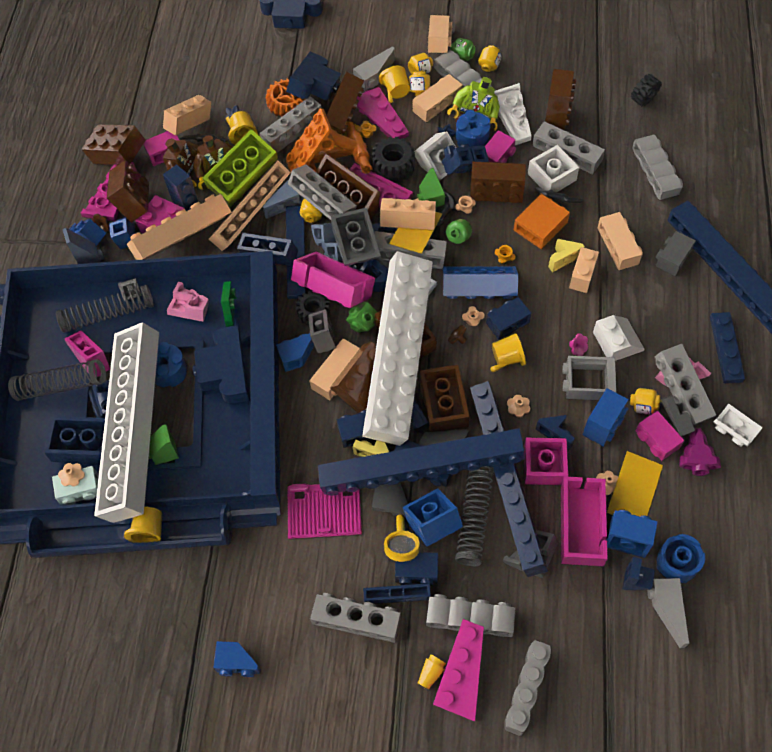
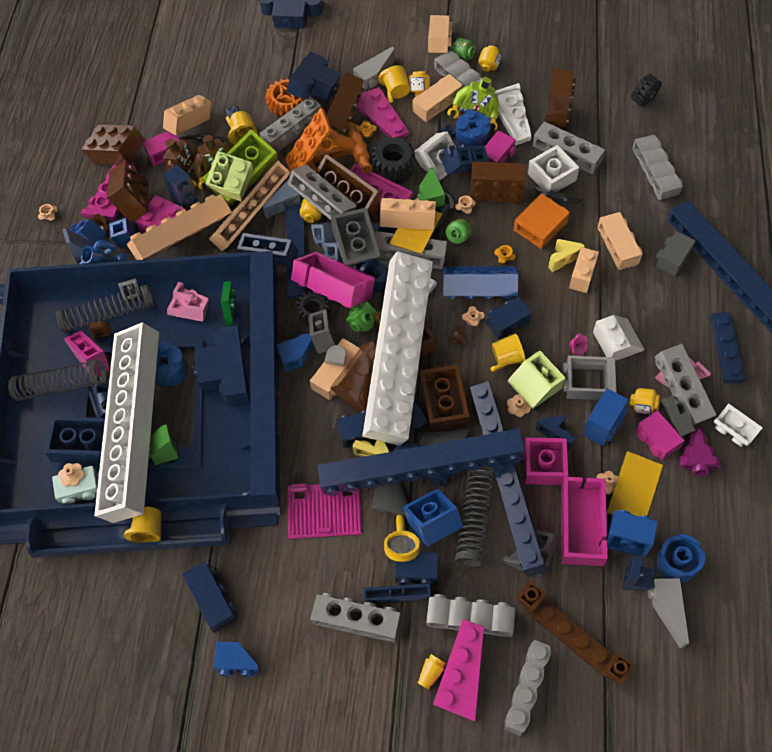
yellow head [408,53,433,74] -> none
none -> light nougat plate [38,204,58,221]
none -> blue piece [79,240,128,264]
none -> reddish brown tile [90,321,111,339]
none -> dark blue brick [182,561,236,633]
none -> yellowish green slope [205,151,253,201]
none -> light grey tile [325,345,346,367]
none -> yellowish green slope [508,351,565,409]
none -> reddish brown slope [516,580,636,685]

